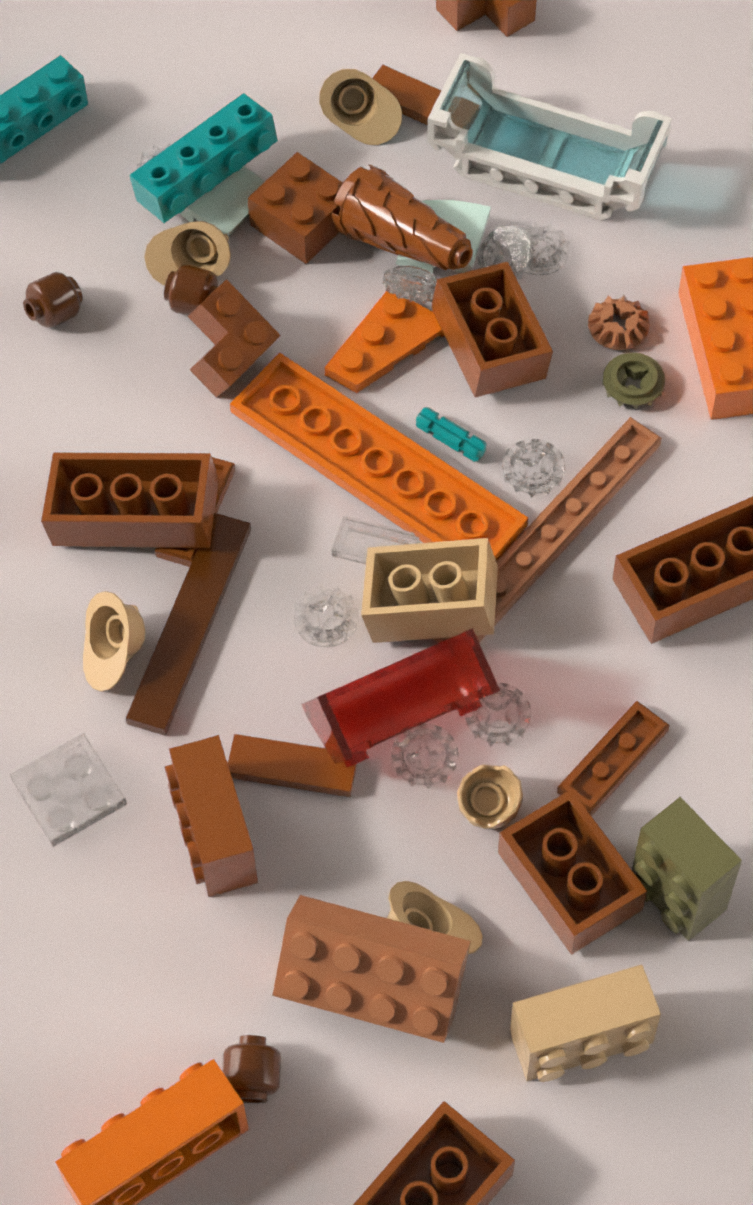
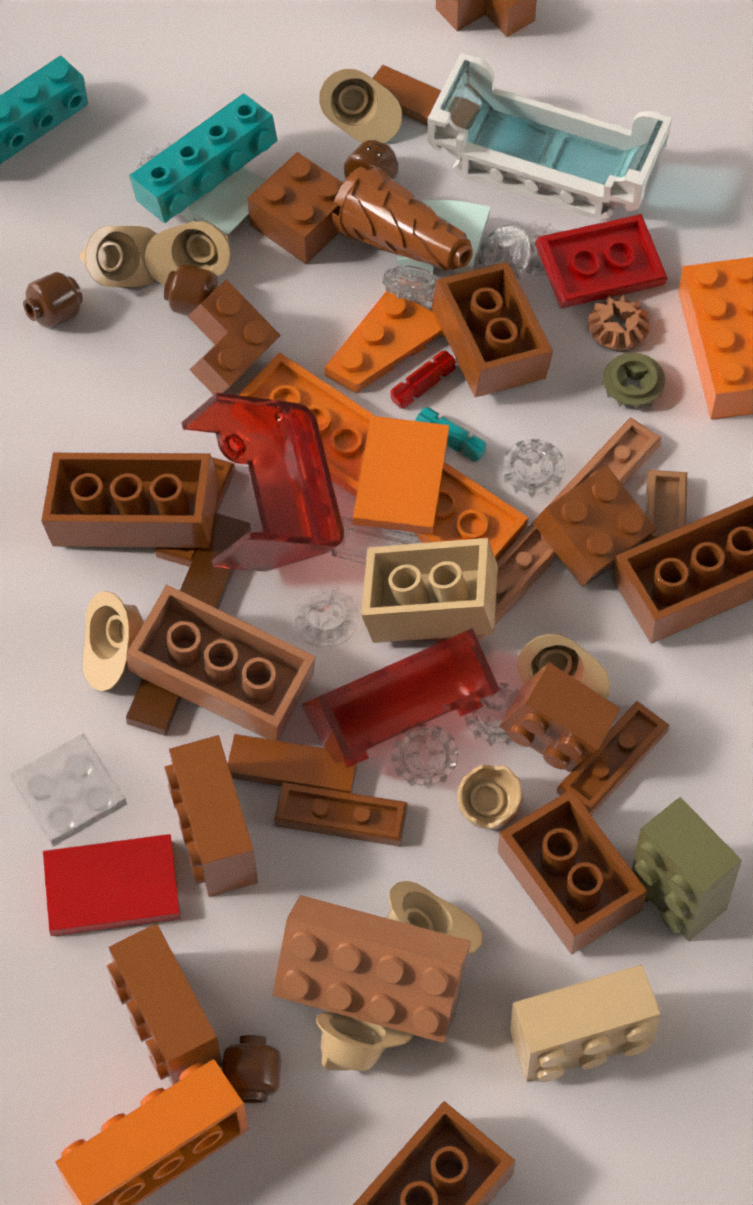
none -> red tile [43,834,181,936]
none -> tan piece [79,226,157,287]
none -> dark orange brick [106,923,222,1085]
none -> nougat brick [126,584,316,741]
none -> clear red windscreen [181,392,344,572]
none -> dark orange tile [274,782,408,847]
none -> tan piece [316,1012,414,1071]
none -> reddish brown head [344,140,398,180]
none -> orange tile [353,416,449,535]
none -> red axle [390,350,456,409]
none -> dark orange brick [499,662,621,772]
none -> tan piece [517,634,610,699]
none -> dark orange brick [533,466,657,587]
none -> red tile [535,214,668,309]
none -> medium nougat tile [645,470,688,543]

